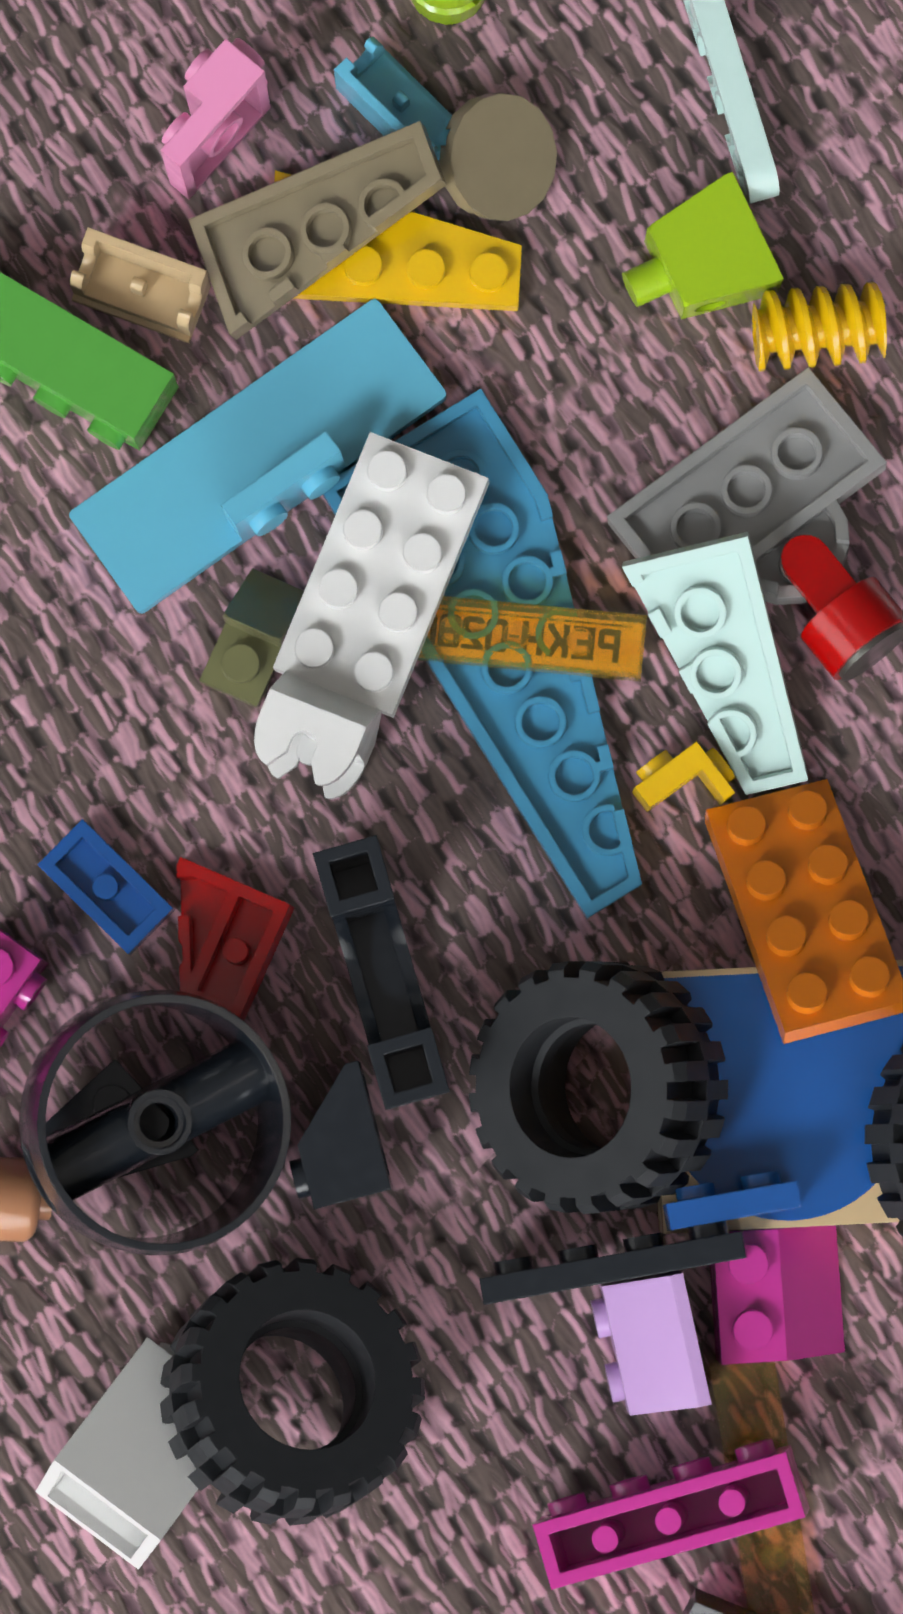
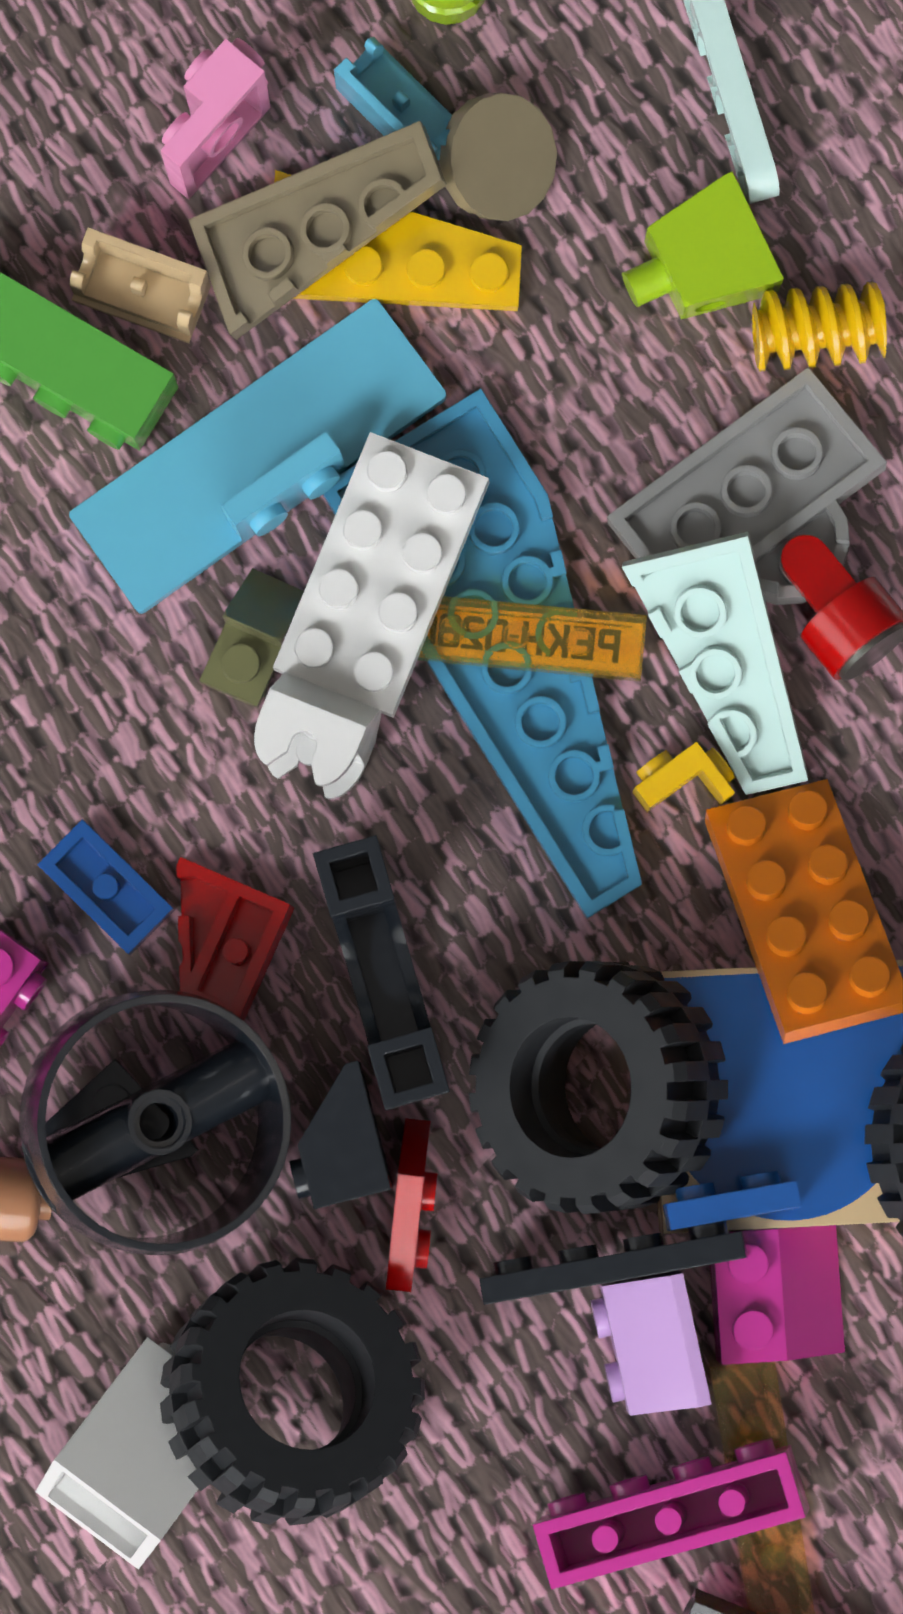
none -> red wing [386,1118,438,1292]

